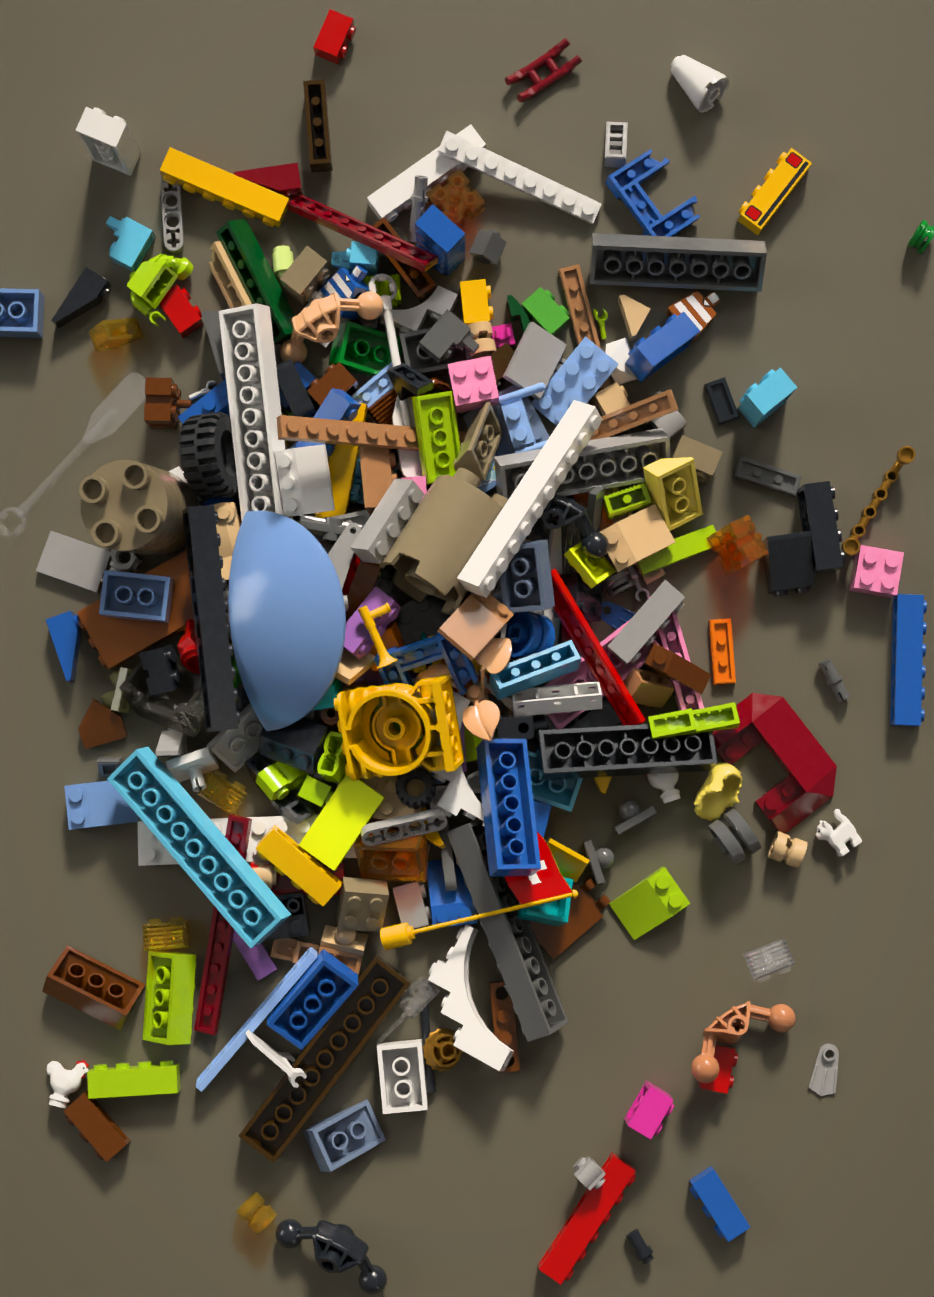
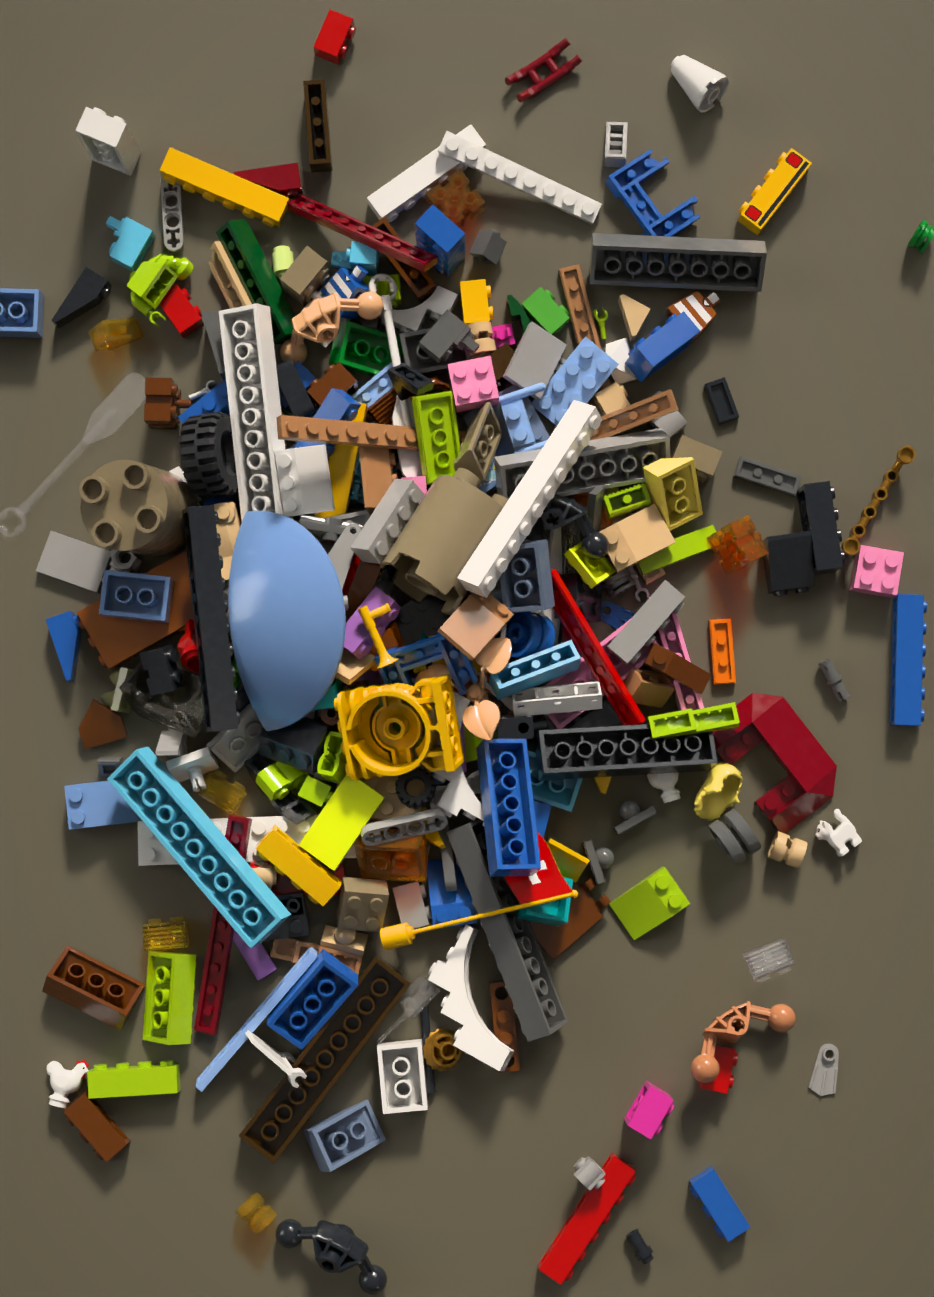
light grey pin [408,175,428,242] -> none
medium azure brick [738,367,798,428] -> none

